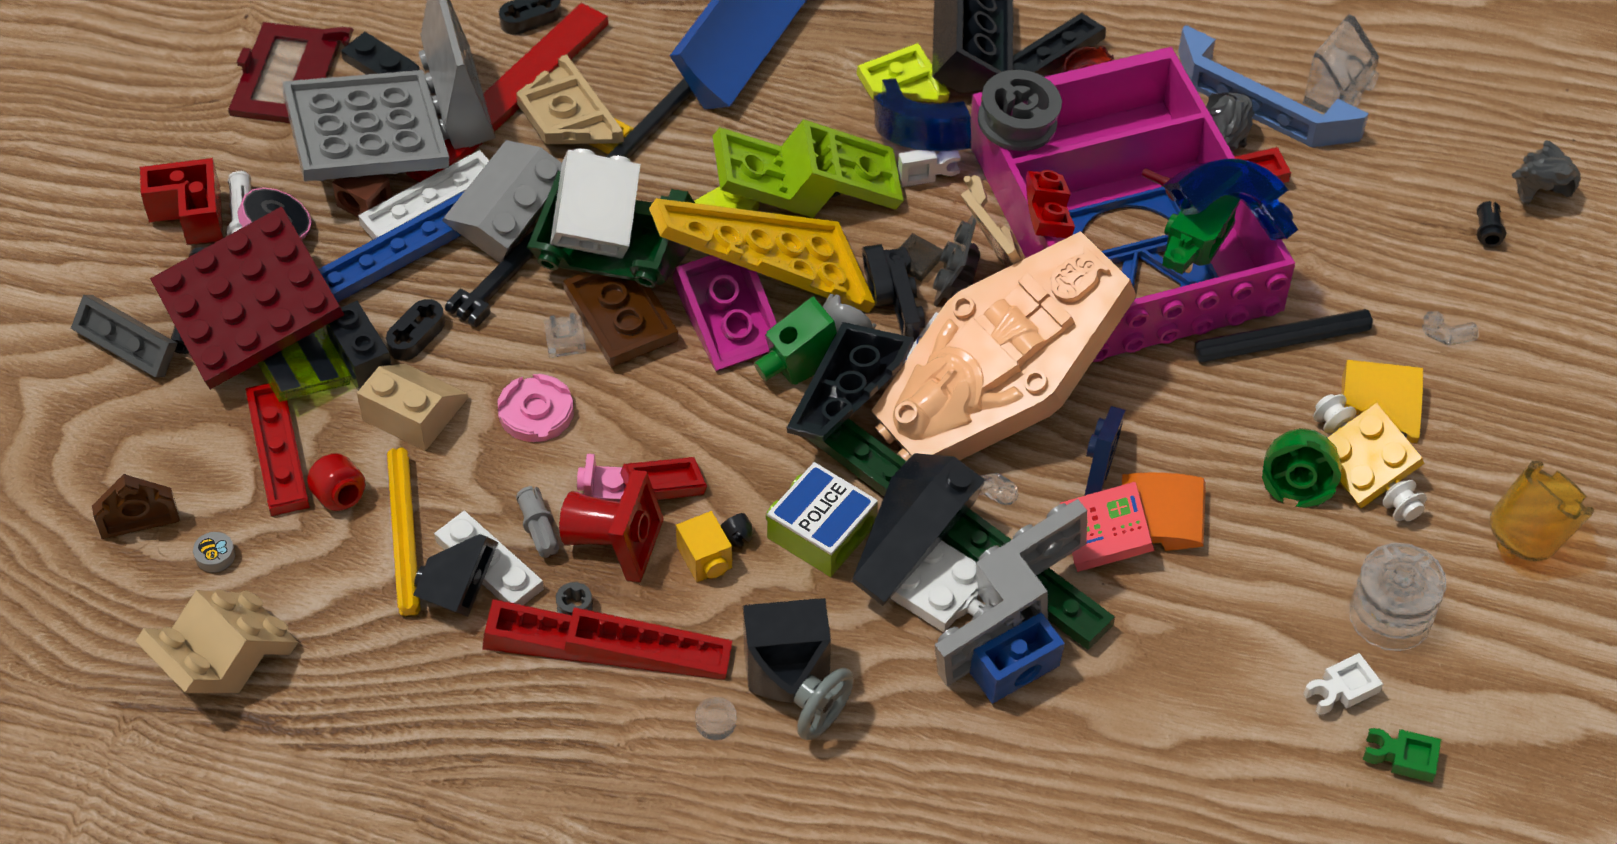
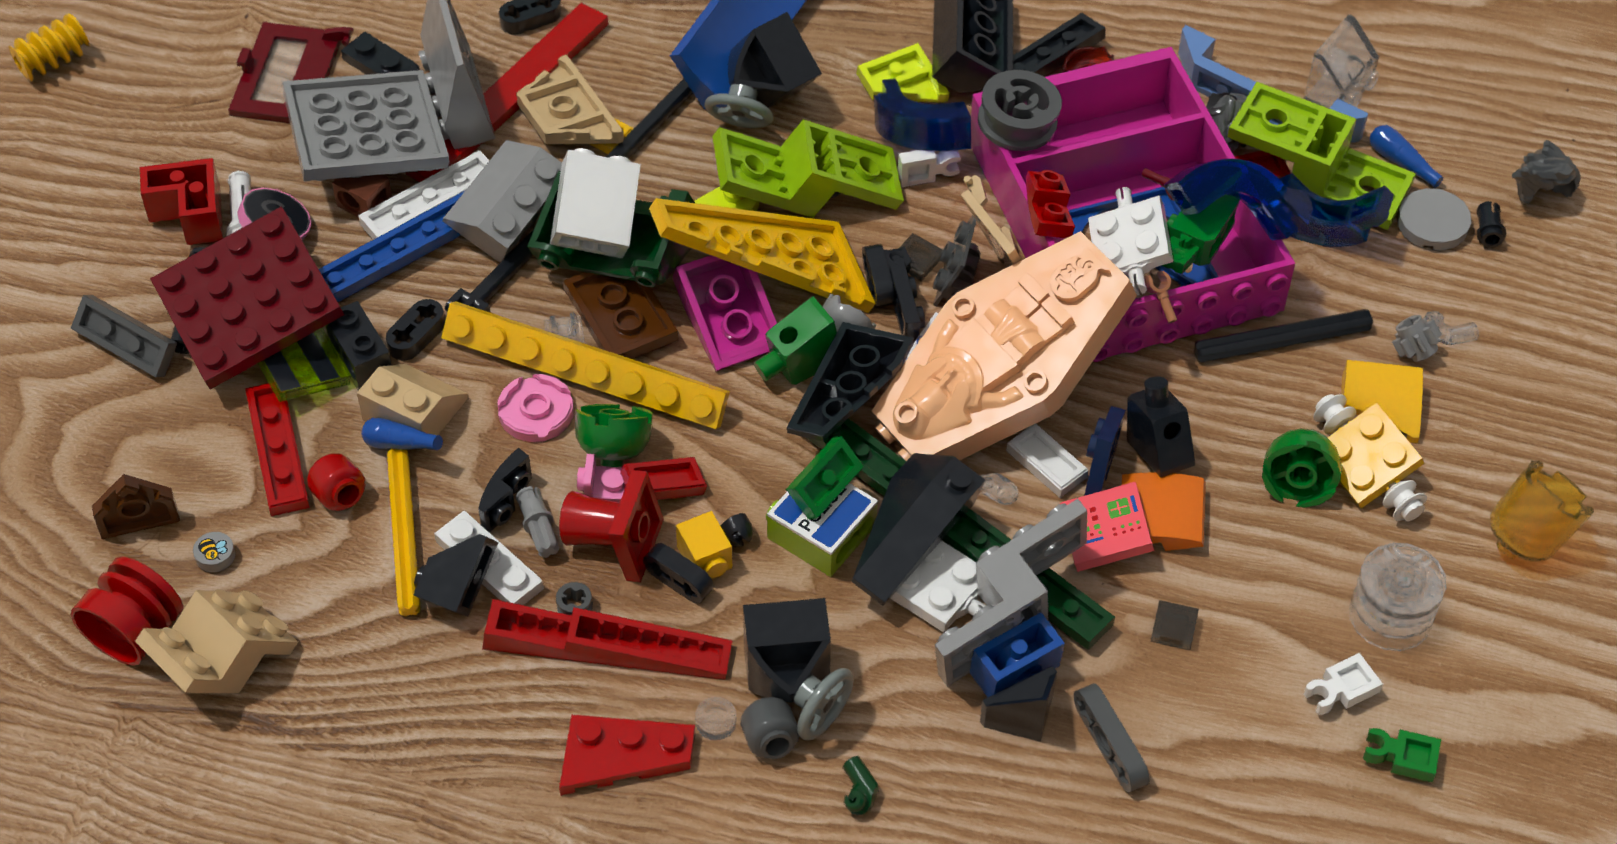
none -> yellow piece [9,13,90,82]
none -> red wheel [70,556,184,666]
none -> blue piece [361,418,443,450]
none -> yellow plate [441,301,730,429]
none -> black slope [478,448,532,533]
none -> red wing [559,714,695,796]
none -> green cylinder [575,404,653,467]
none -> black beam [643,543,714,603]
none -> black piece [704,12,822,128]
none -> dark grey head [740,697,799,759]
none -> green plate [786,436,864,519]
none -> dark green arm [842,756,879,815]
none -> black slope [980,666,1057,742]
none -> white tile [1006,424,1089,498]
none -> dark grey beam [1073,683,1150,793]
none -> white plate [1088,187,1173,295]
none -> black torso [1127,376,1195,477]
none -> nougat hand [1144,271,1177,323]
none -> clear smoke tile [1150,600,1199,650]
none -> lime bracket [1227,82,1416,230]
none -> clear blue arch [1260,173,1394,247]
none -> blue piece [1370,125,1444,188]
none -> light grey gear [1392,315,1442,362]
none -> light grey tile [1397,188,1471,251]

